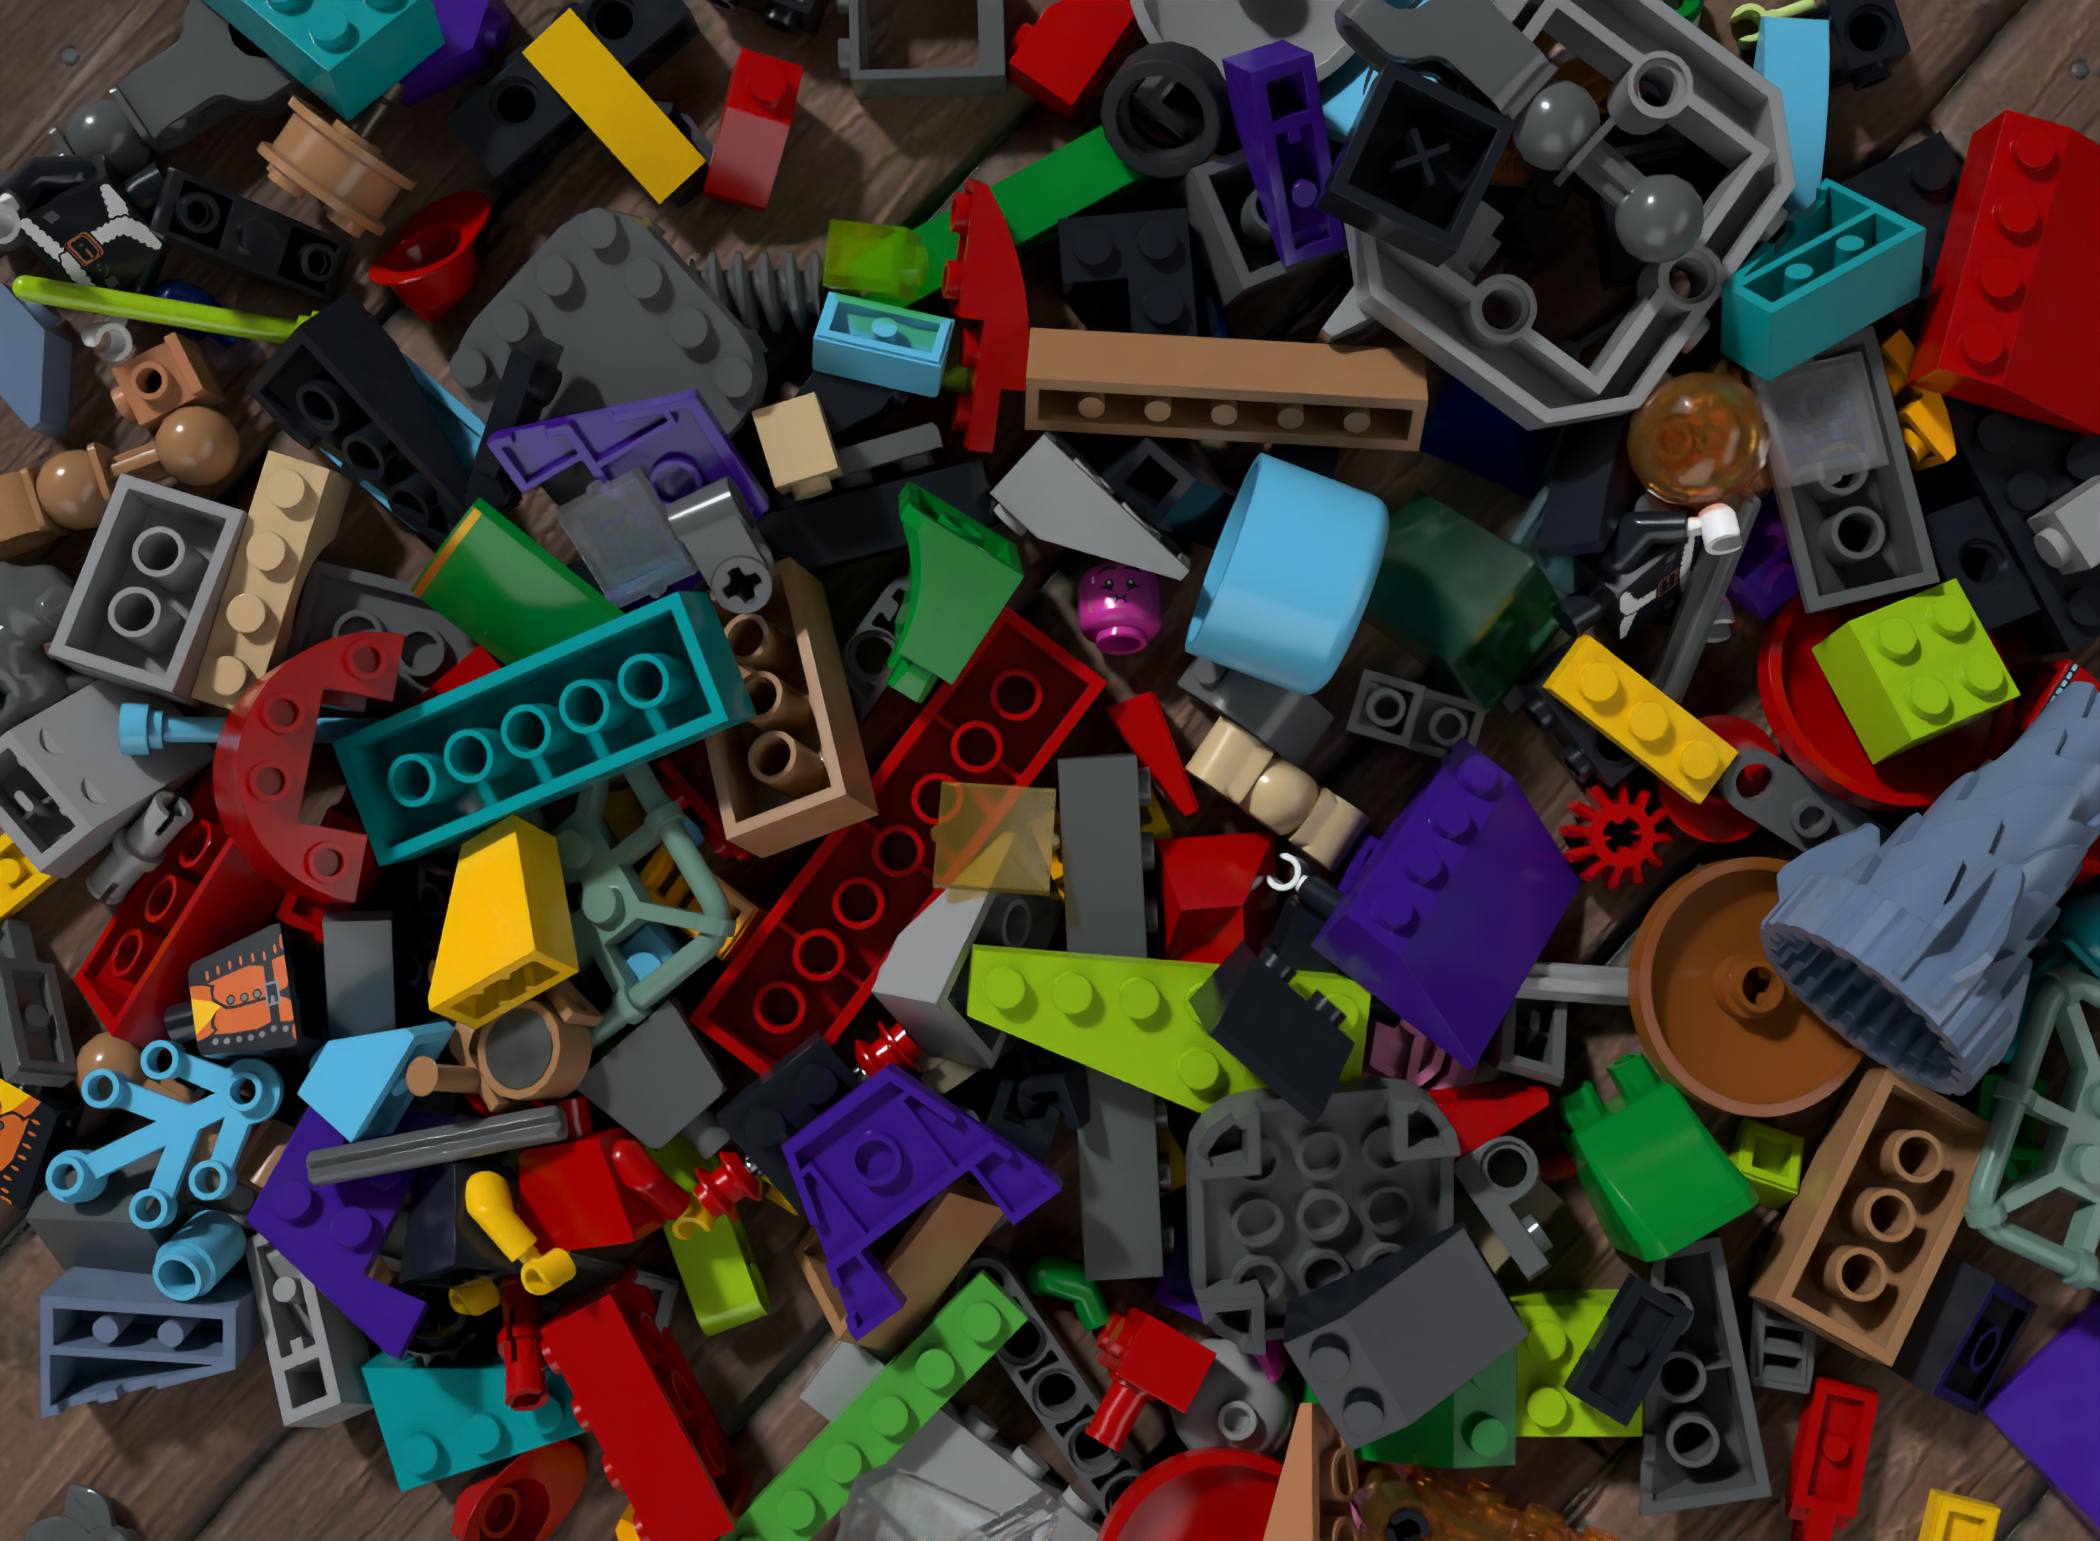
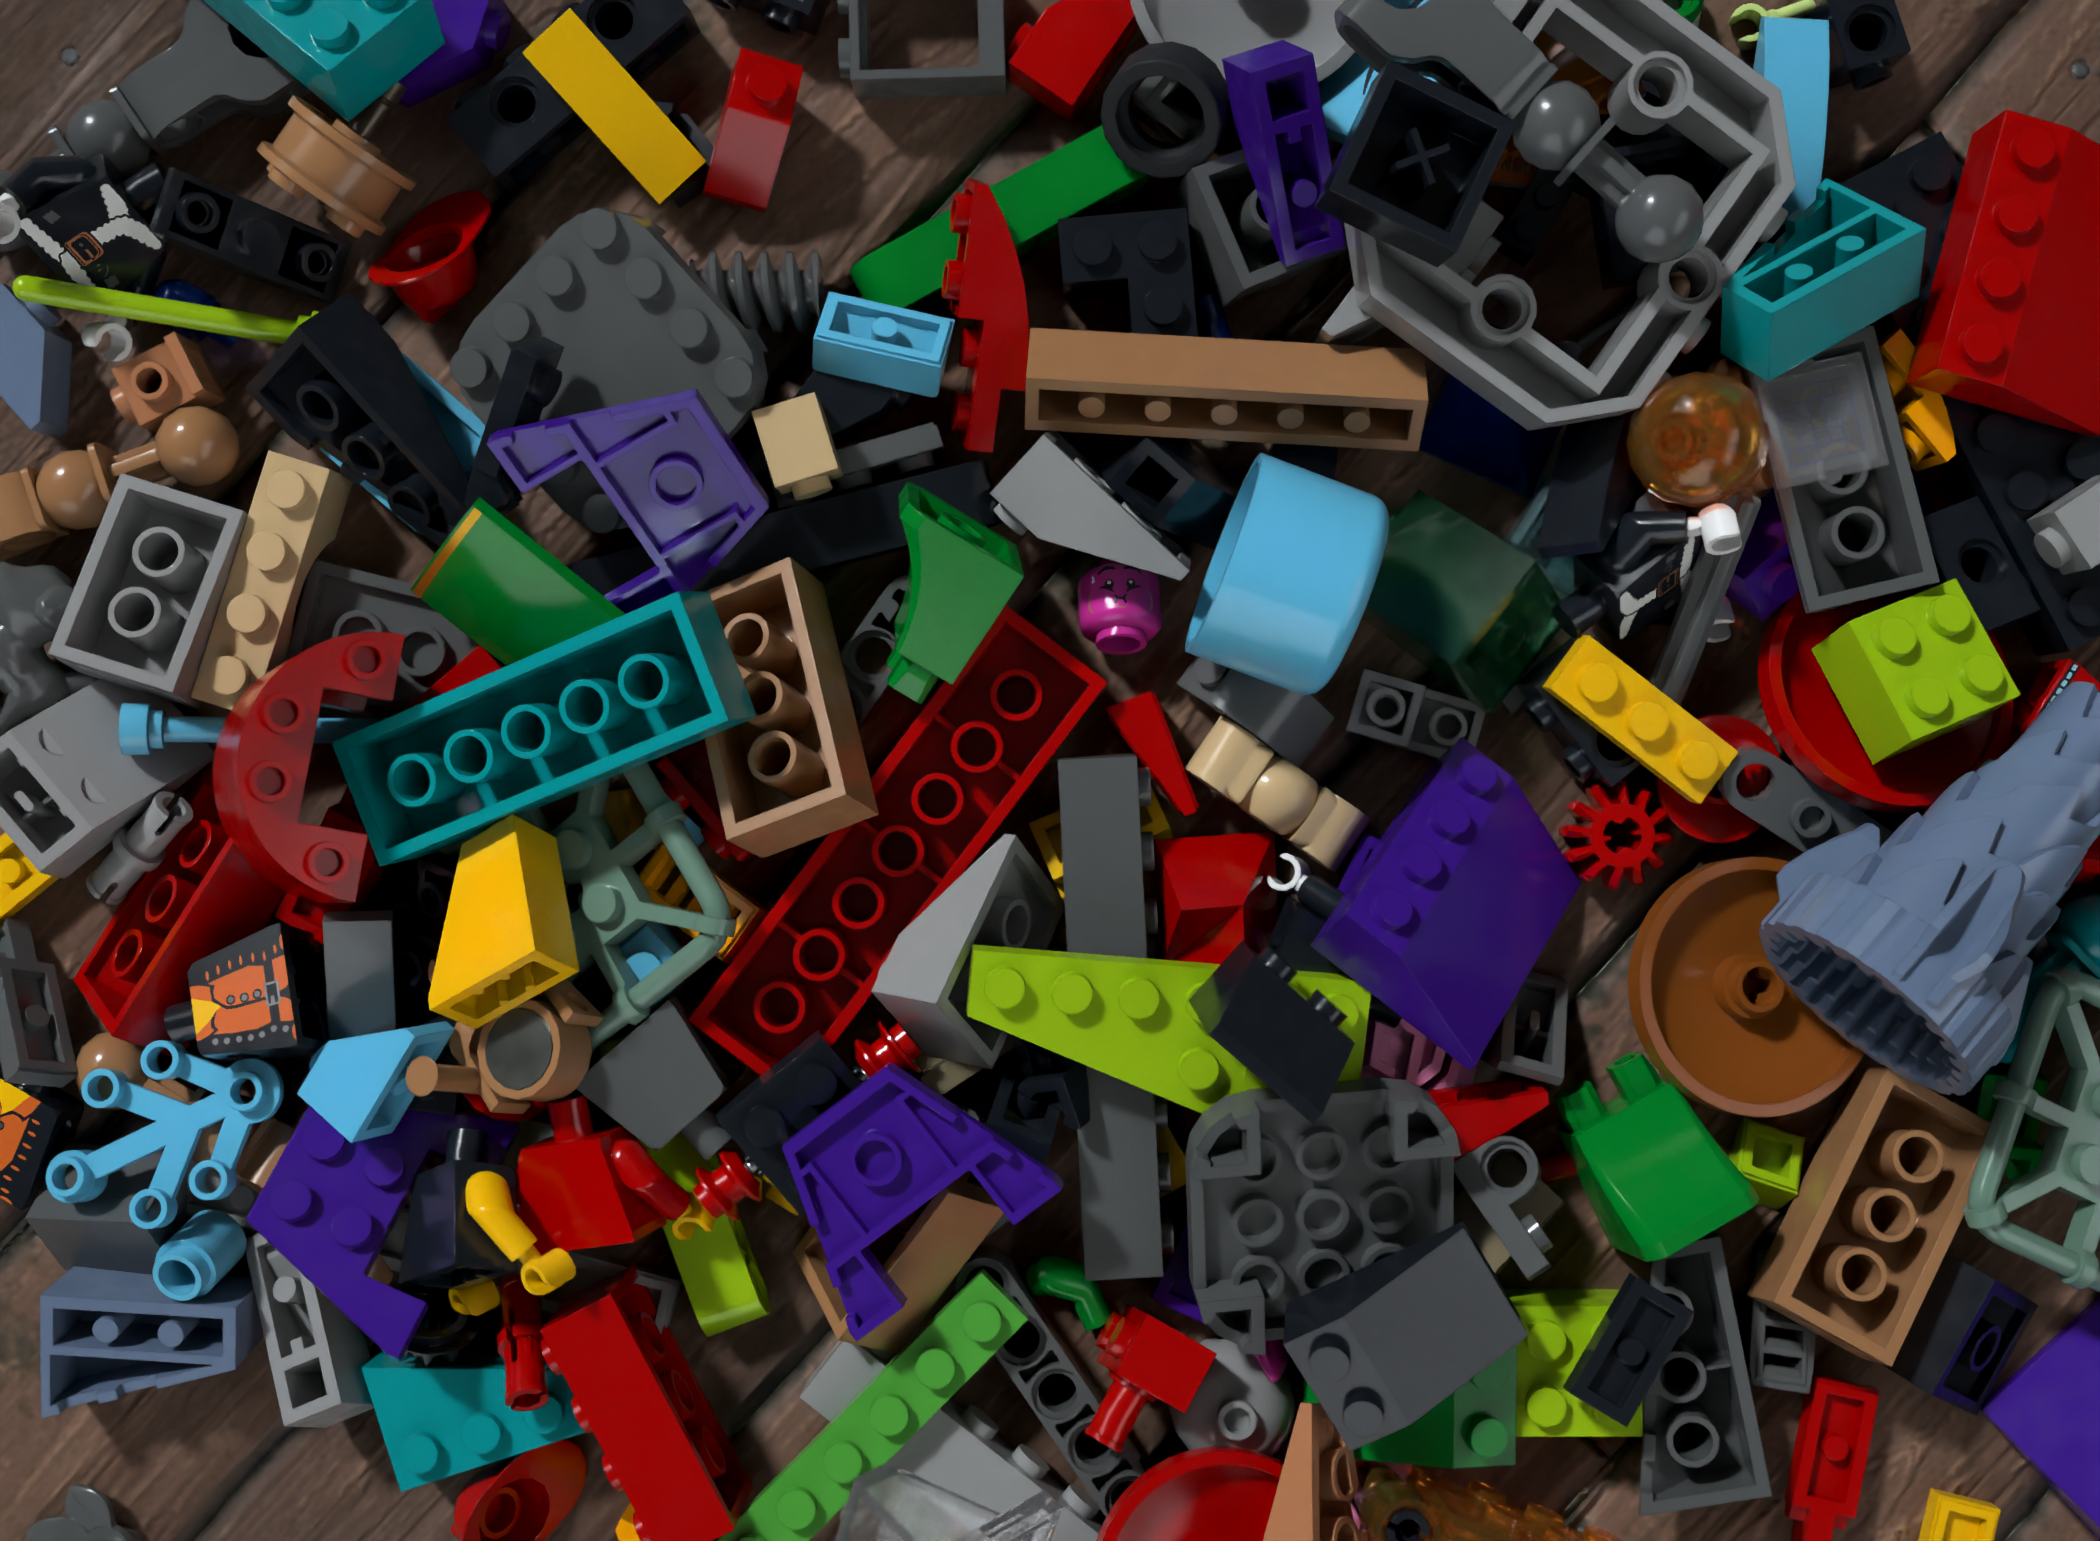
dark grey axle [306,1104,568,1187] -> none
clear piece [553,466,699,608] -> none
dark grey piece [666,476,775,614] -> none
clear neon green brick [822,219,928,302] -> none
clear yellow piece [931,781,1060,896] -> none
light grey axle [1515,961,1630,1006] -> none

